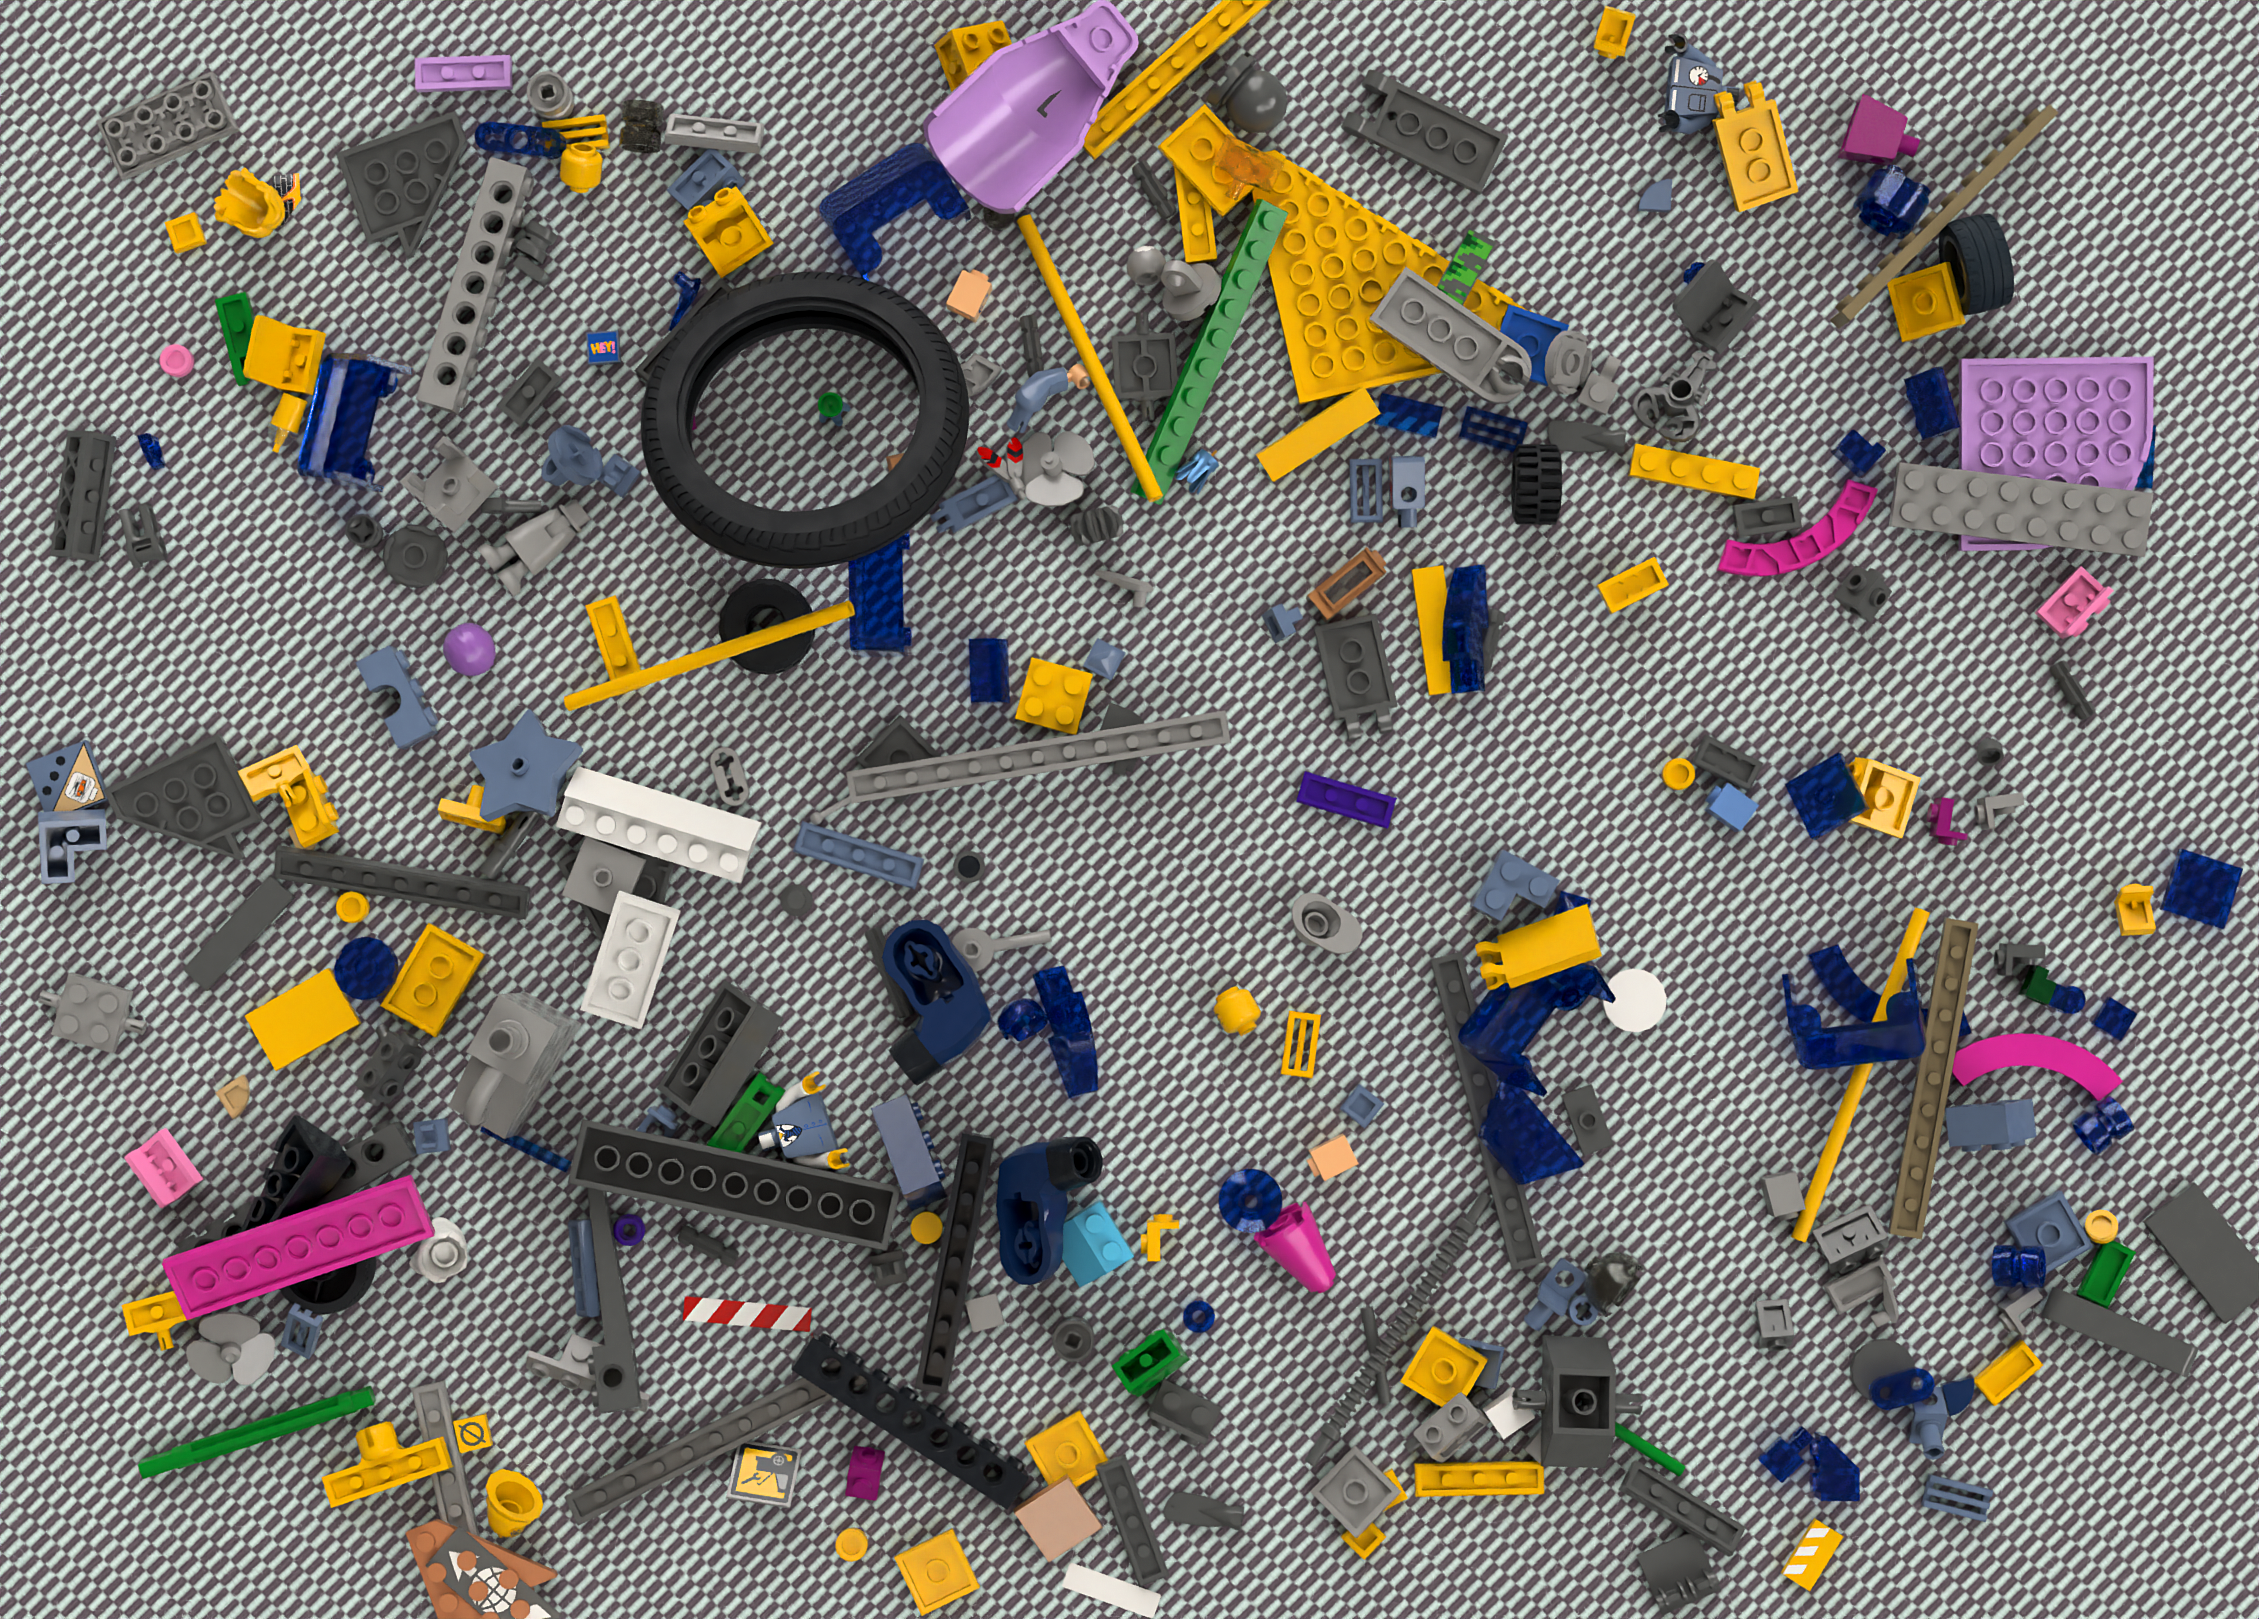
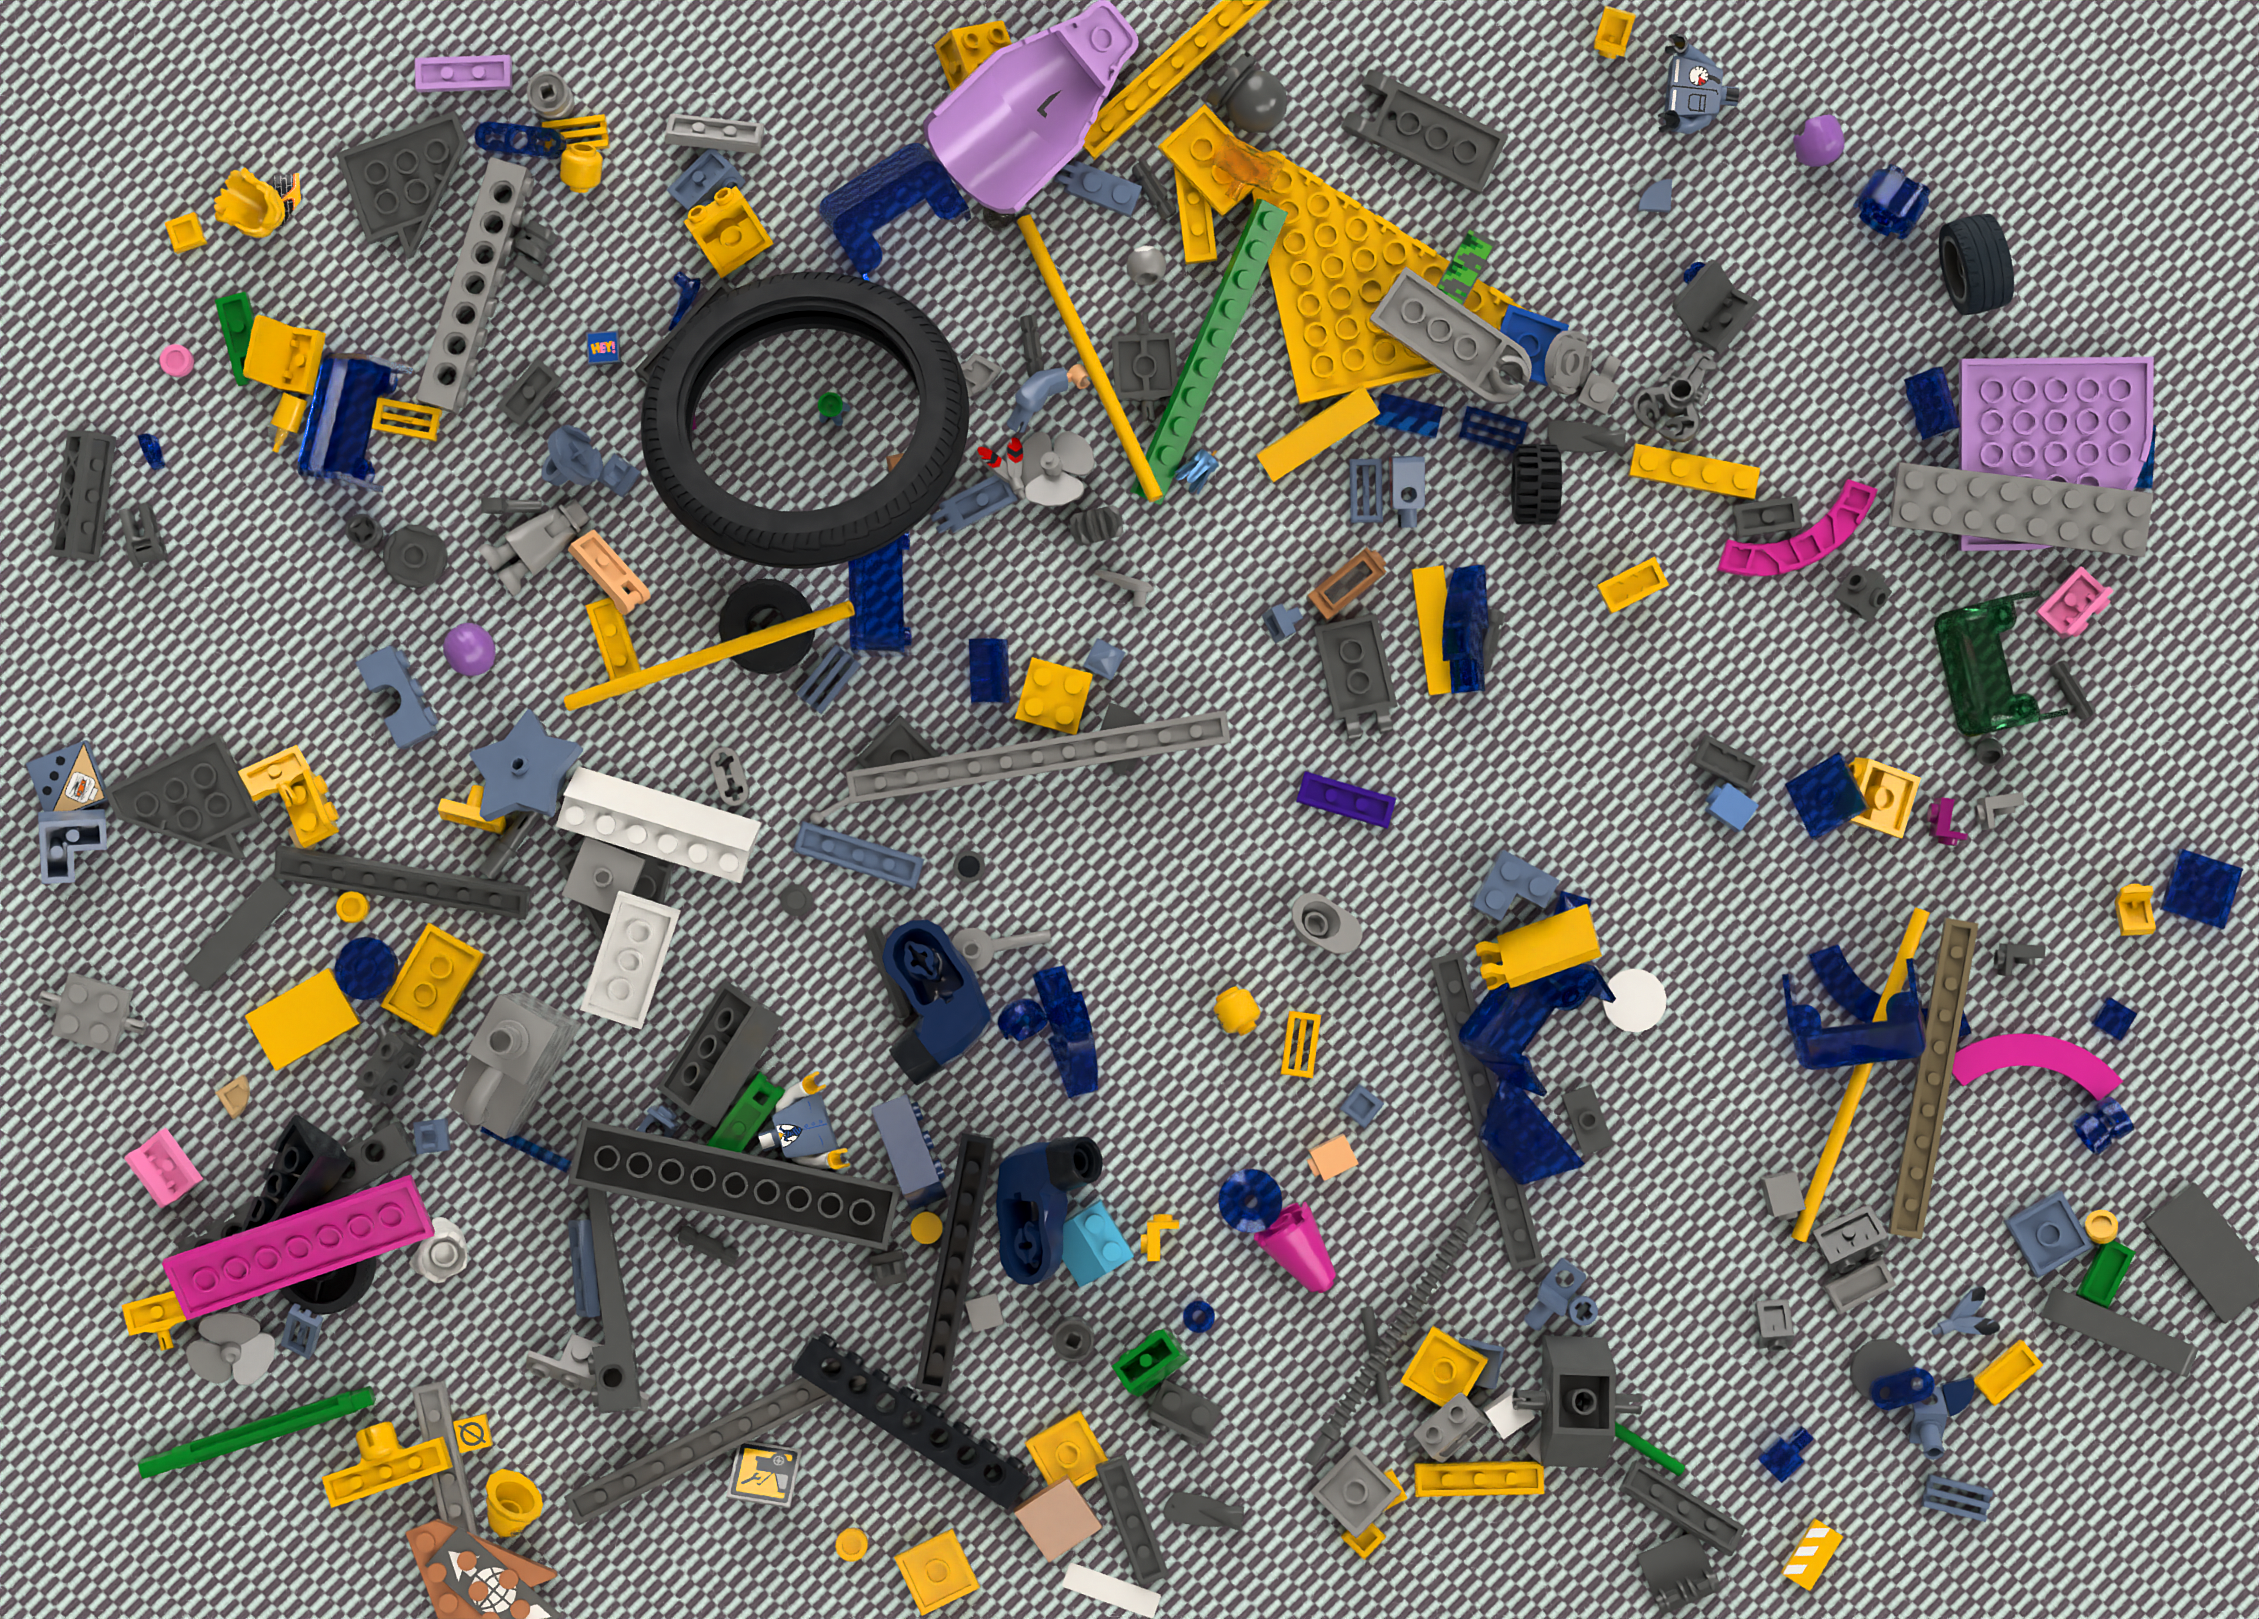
light grey tile [96,71,240,181] -> none
light grey panel [400,436,498,533] -> none
dark purple plate [613,1214,646,1246] -> none
clear smoke wheel [619,100,664,154] -> none
sticker [683,1296,812,1332] -> none
magenta bracket [845,1446,885,1501] -> none
light nougat brick [946,269,992,323] -> none
light grey tile [1161,260,1222,321] -> none
clear smoke cylinder [1584,1252,1646,1317] -> none
yellow tile [1662,758,1695,790] -> none
yellow tile [1712,80,1799,212] -> none
clear blue slope [1809,1432,1860,1501] -> none
dark tan plate [1830,104,2058,329] -> none
clear blue panel [1831,429,1886,478] -> none
magenta torso [1838,94,1920,166] -> none
light grey bar [1871,1276,1899,1328] -> none
yellow plate [1887,262,1966,342] -> none
sand blue brick [1945,1099,2036,1152] -> none
clear blue wheel [1992,1245,2046,1288] -> none
light grey bracket [1996,1284,2043,1335] -> none
leg [2018,965,2086,1014] -> none
none -> yellow tile [372,397,442,442]
none -> light nougat plate [568,529,651,615]
none -> sand blue tile [796,645,861,714]
none -> sand blue hinge [1054,161,1142,218]
none -> medium lavender hair [1793,115,1845,167]
none -> sand blue piece [1931,1286,2000,1335]
none -> clear green windscreen [1934,590,2069,737]

